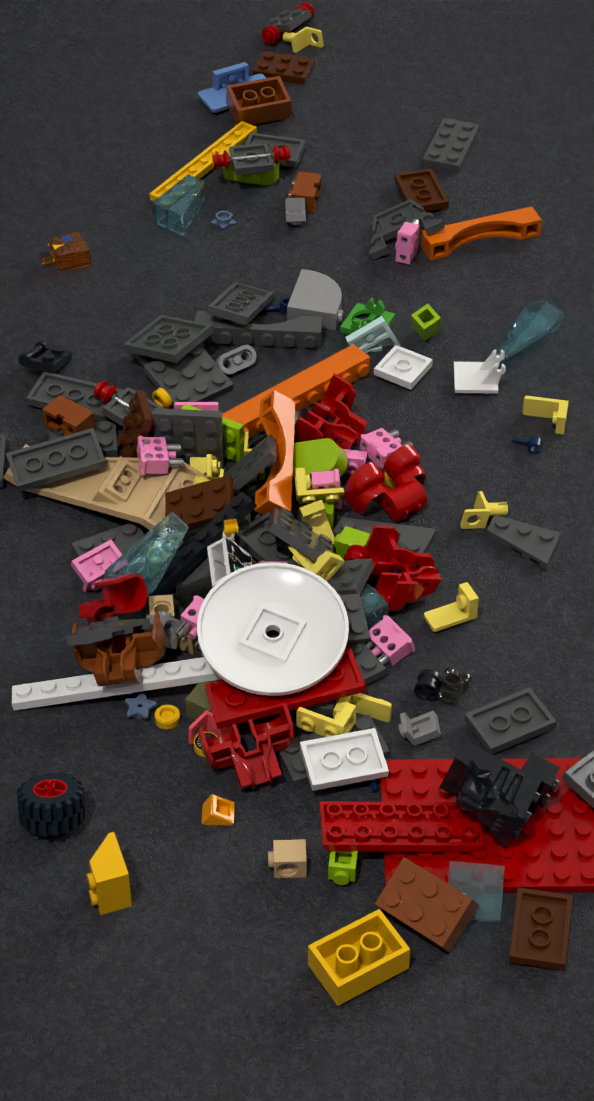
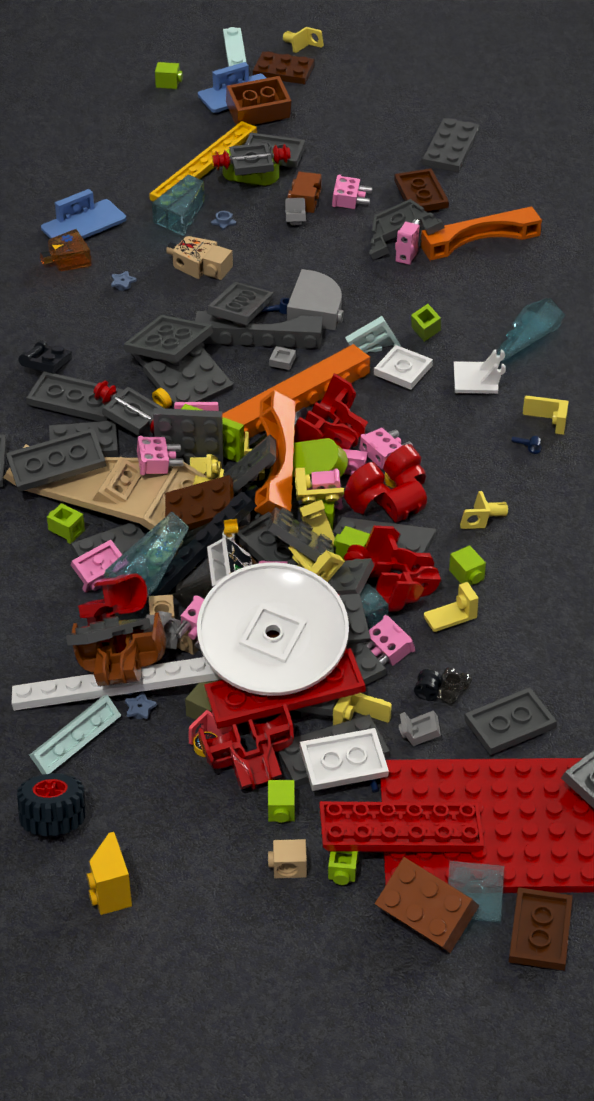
dark orange brick [42,395,95,436] -> none
reddish brown plate [117,390,154,458] -> none
yellow tile [155,705,180,730] -> none
light orange slope [202,794,235,825] -> none
light grey plate [216,345,257,375] -> none
dark grey plate [261,2,314,45] -> none
light yellow bracket [296,702,356,737] -> none
yellow brick [308,909,410,1006] -> none
bright green piece [340,298,395,335] -> none
black brick [439,740,560,848] -> none
dark grey wing [487,515,561,570] -> none
none -> light aqua plate [29,695,121,774]
none -> medium blue bracket [41,189,127,247]
none -> lime brick [47,503,85,544]
none -> sand blue plate [111,271,137,291]
none -> lime brick [155,62,183,89]
none -> tan torso [166,236,217,279]
none -> tan brick [203,245,233,280]
none -> light aqua plate [223,27,246,67]
none -> lime brick [268,780,295,823]
none -> light grey plate [269,346,296,370]
none -> bright pink piece [332,175,372,209]
none -> lime brick [449,545,486,585]

